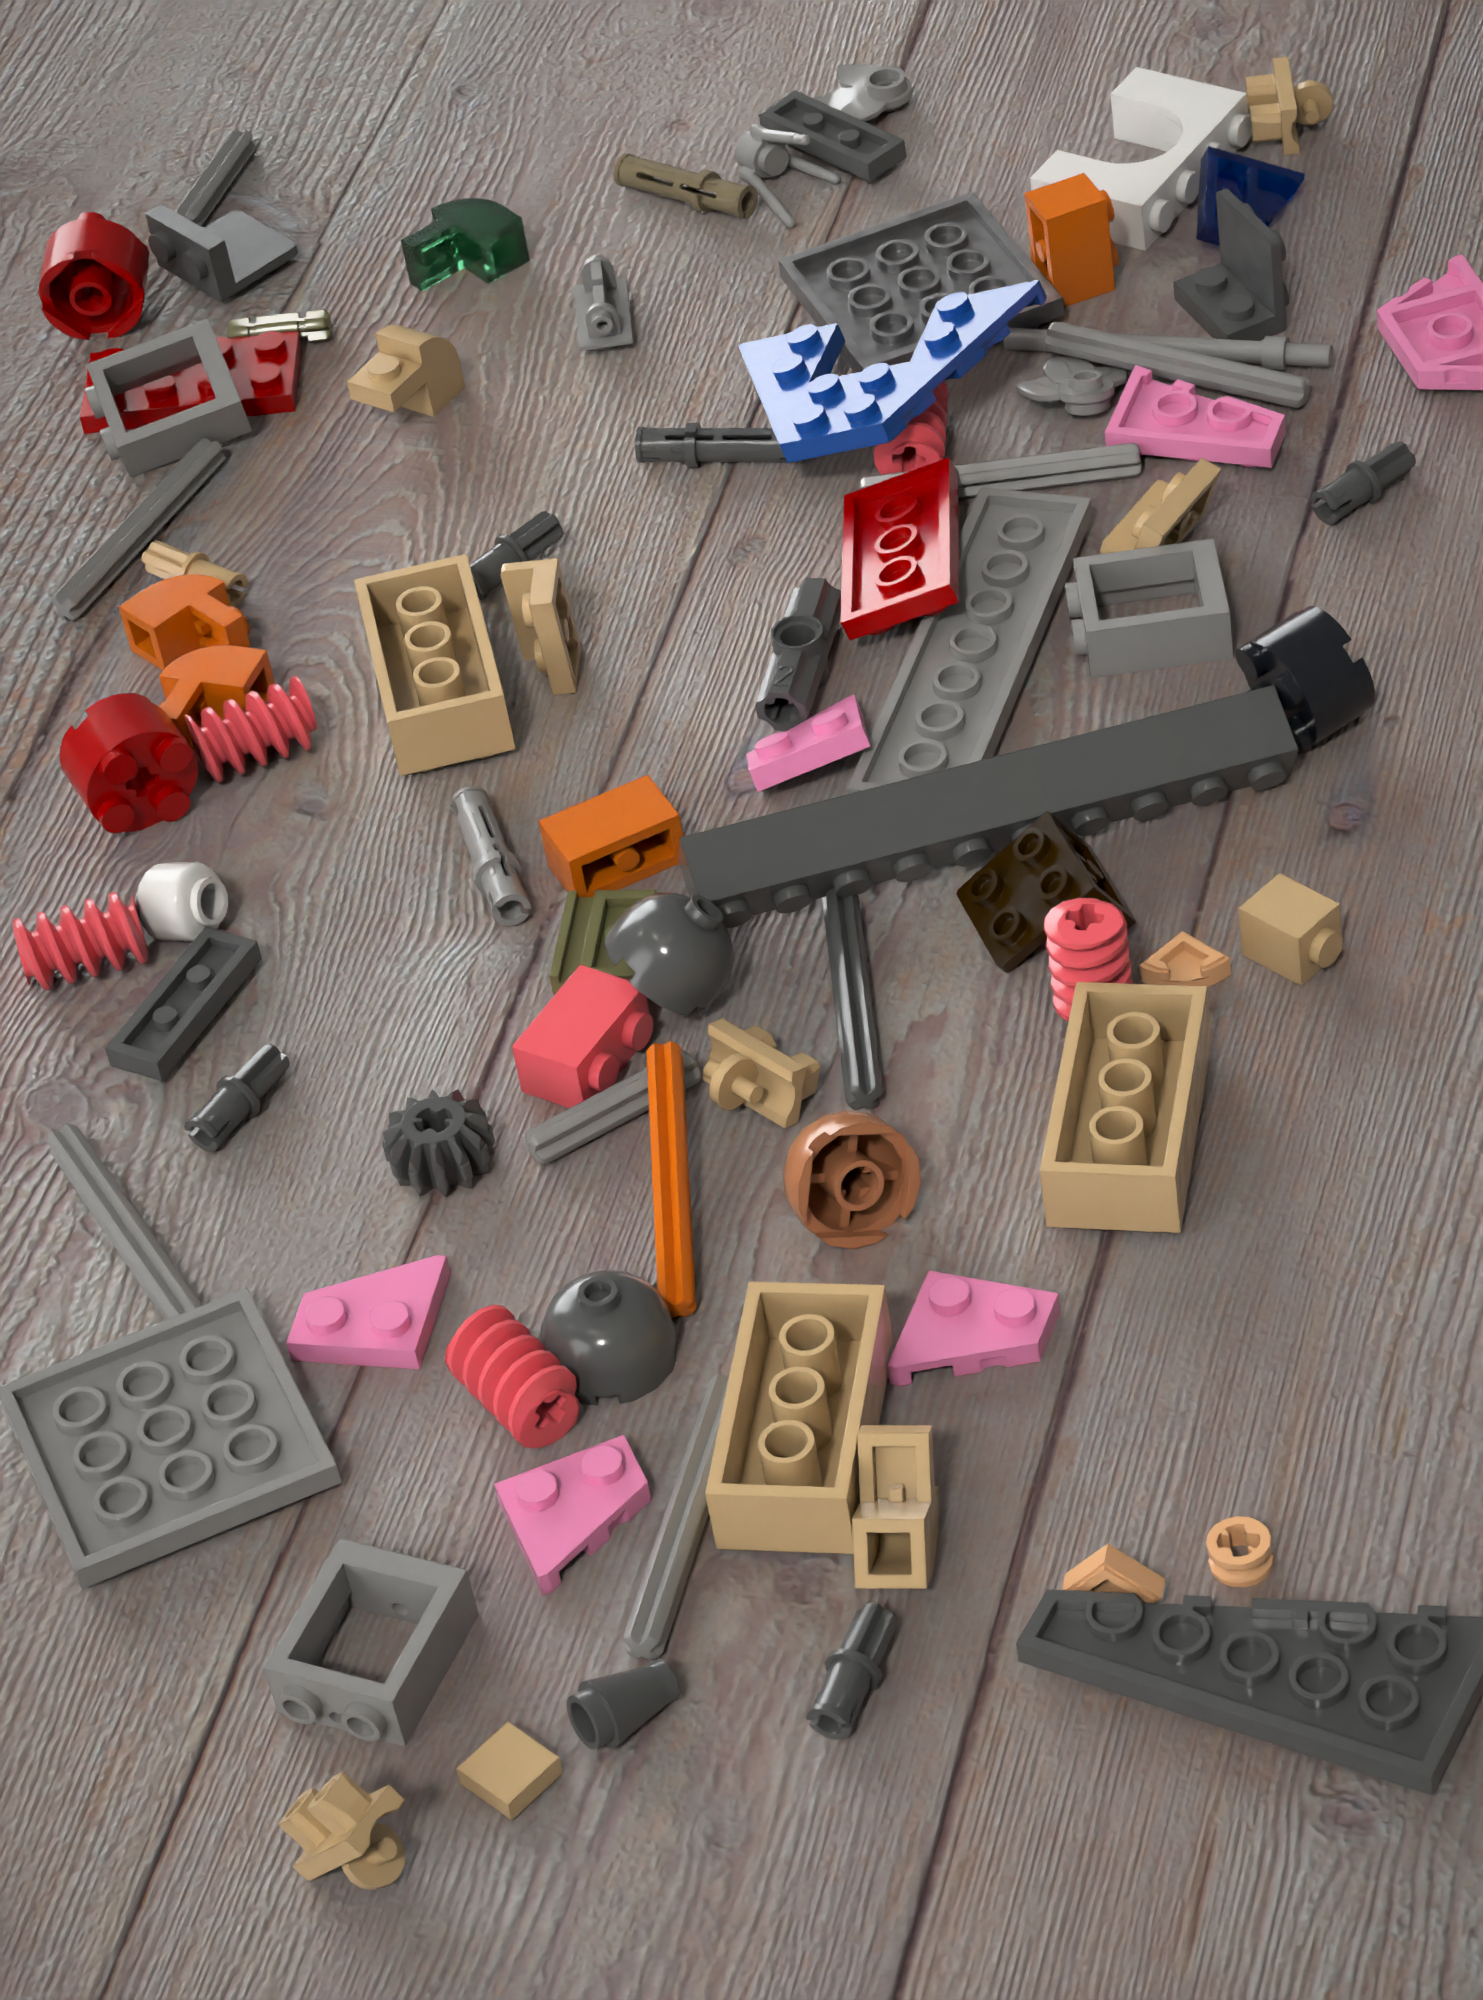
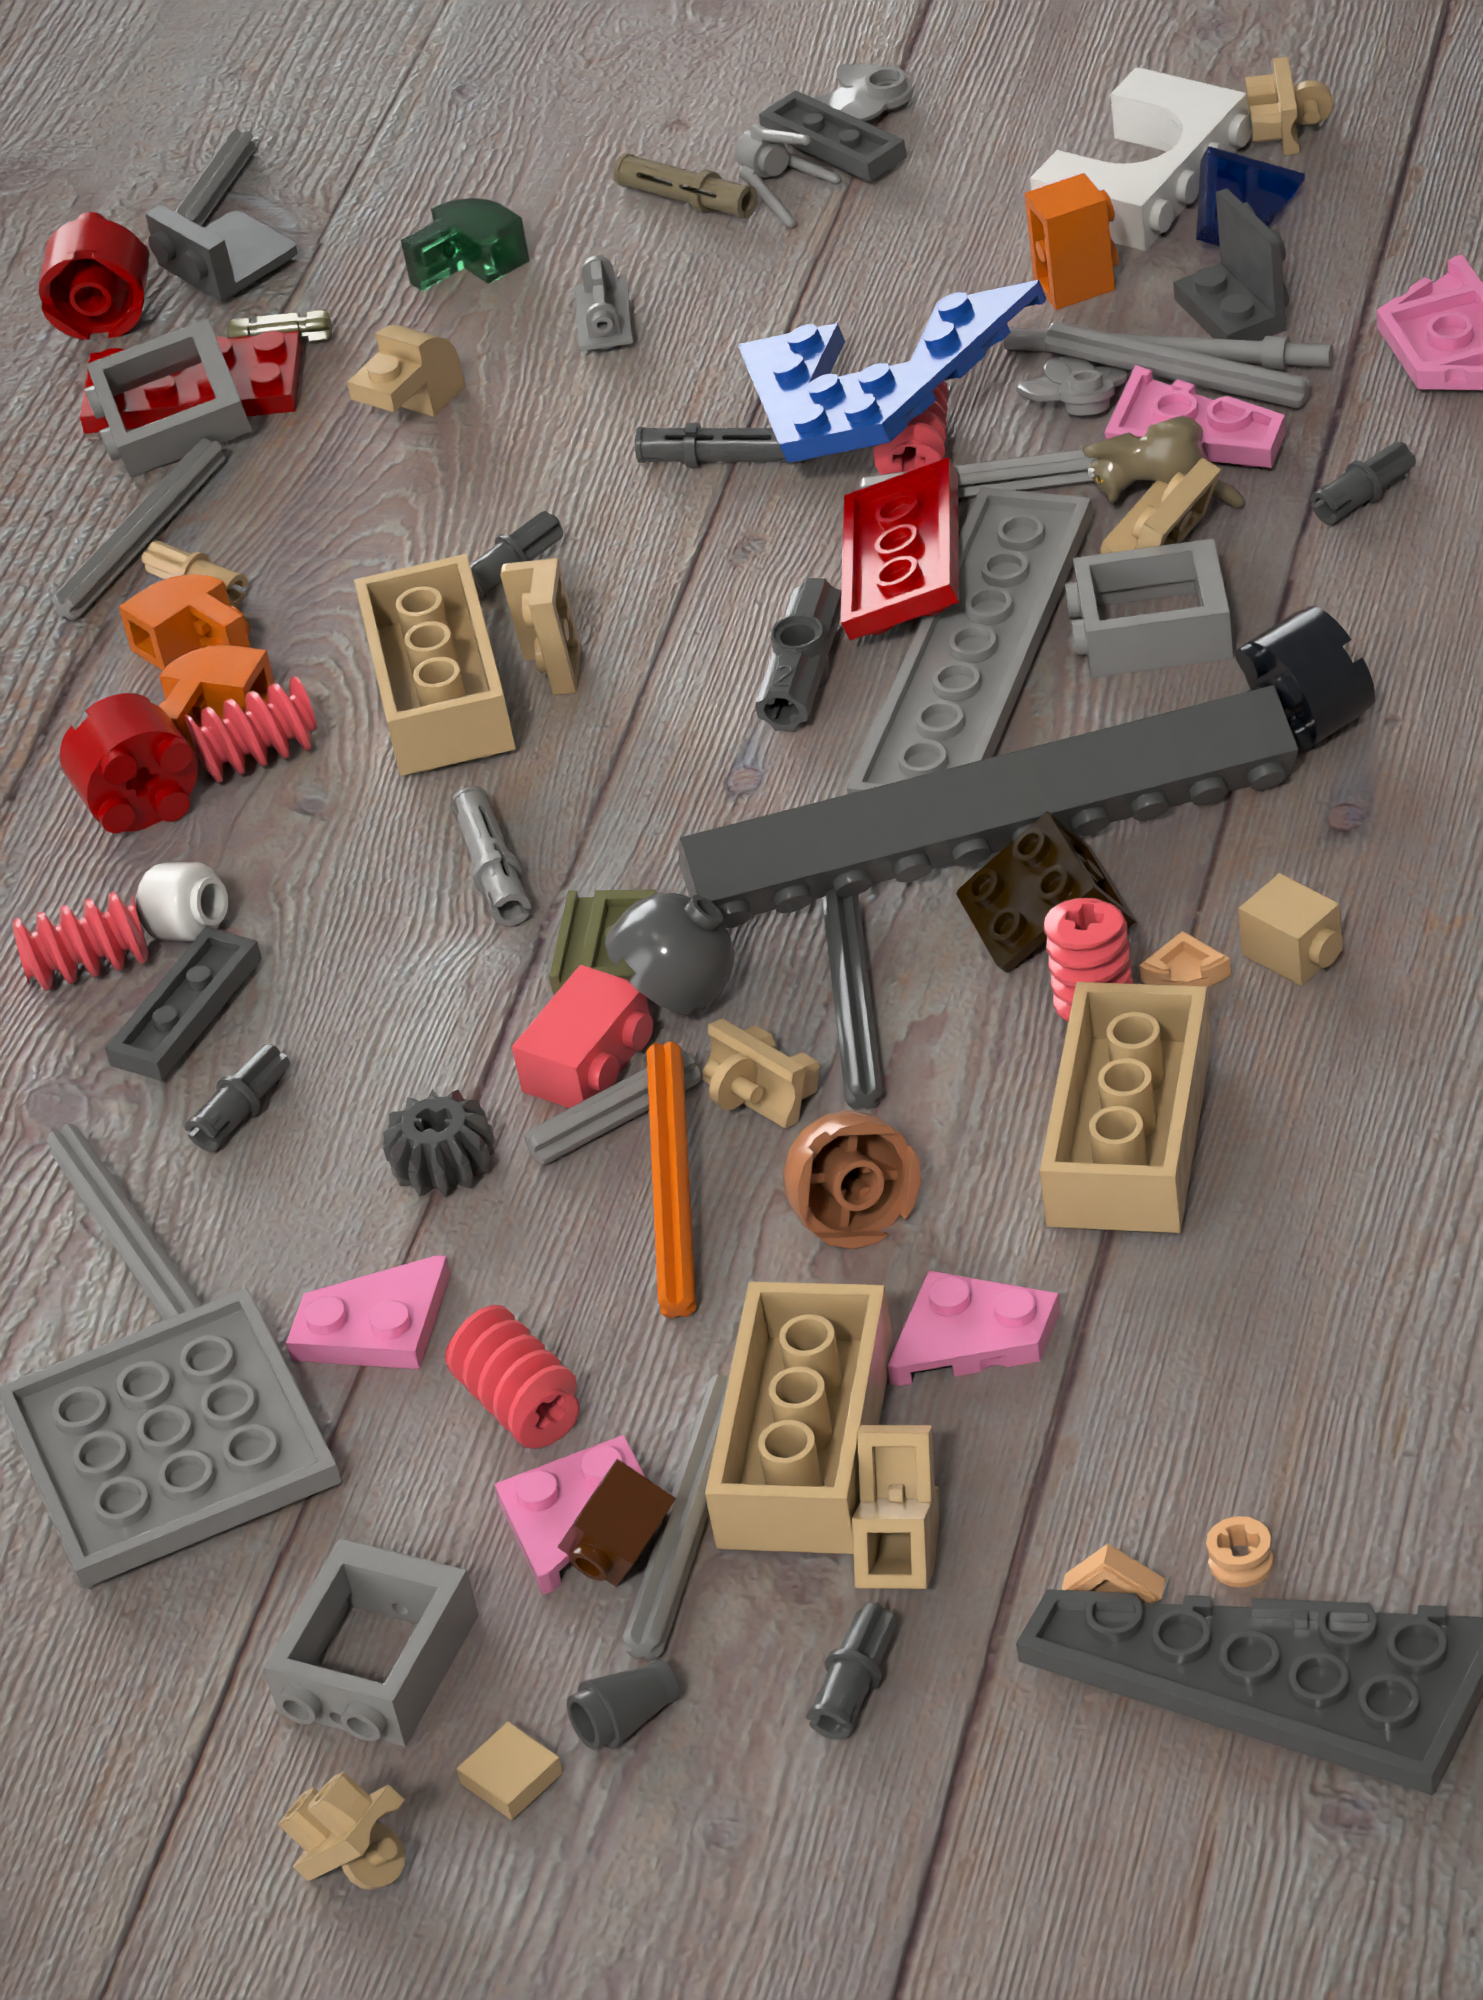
orange brick [538,774,683,897] -> none
dark grey cylinder [541,1270,677,1405] -> none
bright pink wing [746,694,871,792] -> none
flat silver plate [778,192,1065,373] -> none
none -> reddish brown brick [557,1459,676,1587]
none -> dark tan animal [1083,416,1245,509]

